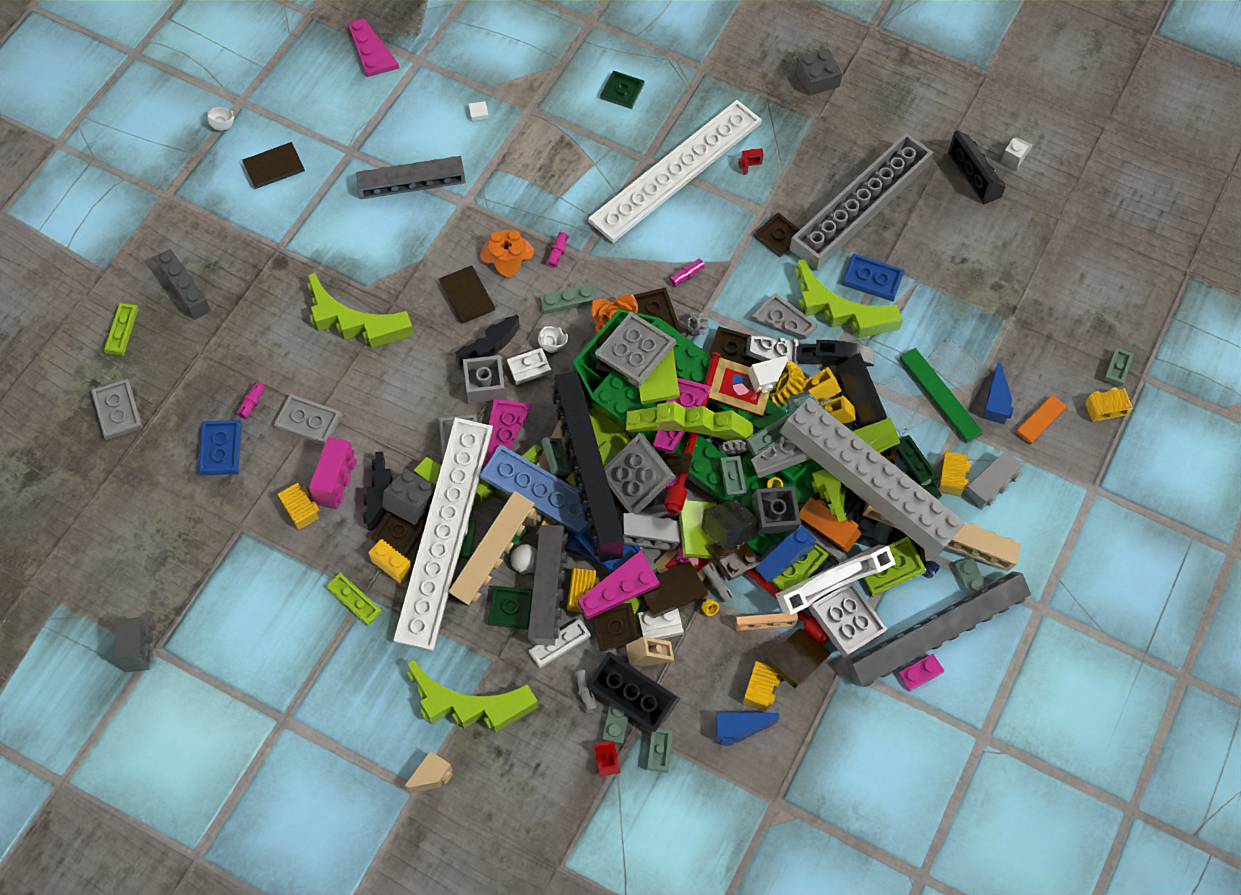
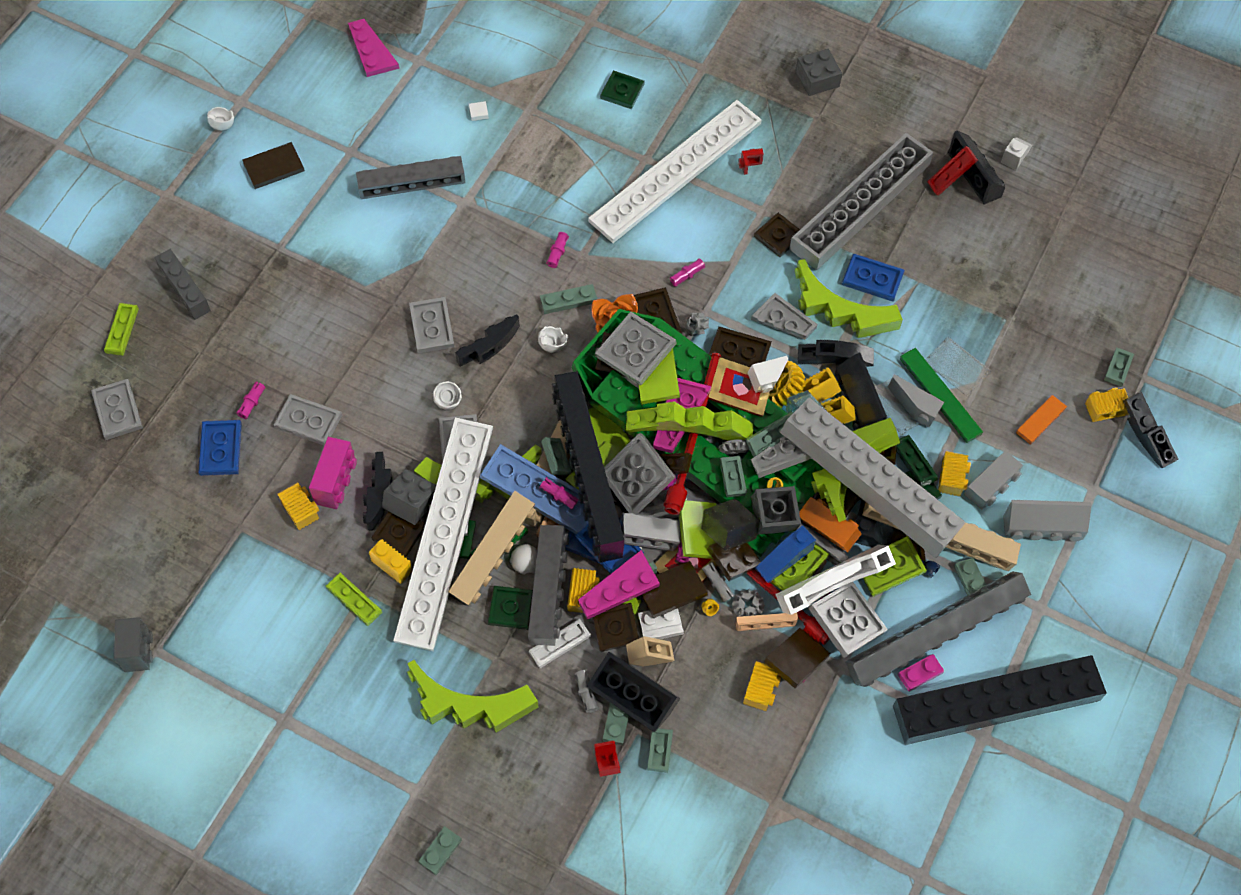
lime arch [307,273,414,348] -> none
tan slope [405,751,453,793] -> none
dark brown tile [439,265,495,324] -> none
light grey brick [463,355,506,403] -> none
orange brick [479,230,535,279] -> none
dark pink wing [482,399,532,470] -> none
white plate [507,348,551,385] -> none
blue slope [715,713,779,746] -> none
light grey wing [746,336,799,365] -> none
blue slope [982,362,1014,424] -> none
none -> light grey plate [409,297,455,353]
none -> sand green plate [418,826,462,875]
none -> white hair [433,381,462,410]
none -> dark pink pin [539,477,579,510]
none -> light grey gear [732,589,765,617]
none -> light grey slope [888,374,944,427]
none -> black brick [893,655,1107,745]
none -> red tile [927,146,978,196]
none -> light grey slope [1003,500,1091,542]
none -> black slope [1123,392,1179,468]

